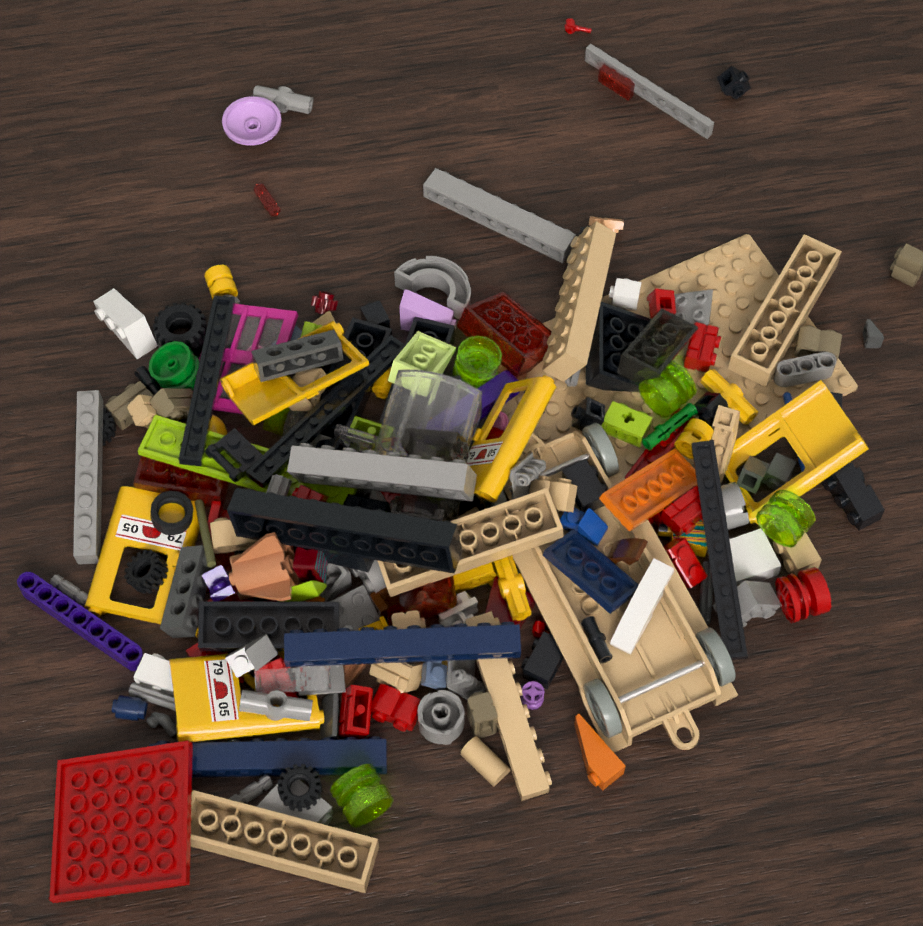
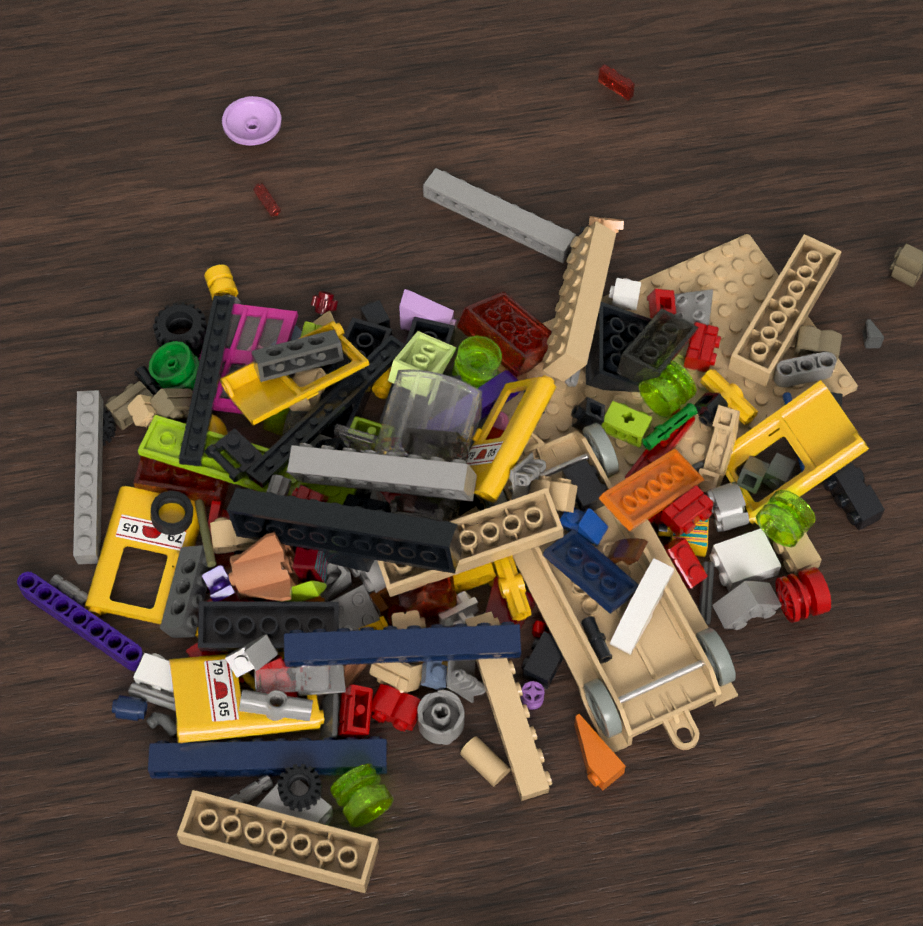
red plate [49,740,193,903] -> none
white wedge [93,288,158,359] -> none
black tyre [124,550,168,594] -> none
light grey piece [253,85,313,114] -> none
light grey brick [394,256,471,323] -> none
dark tan brick [467,692,498,739] -> none
red hand [564,18,591,34] -> none
light grey plate [585,44,714,139] -> none
yellow wheel [674,418,714,460] -> none
black plate [691,440,748,660] -> none
black brick [717,66,751,100] -> none

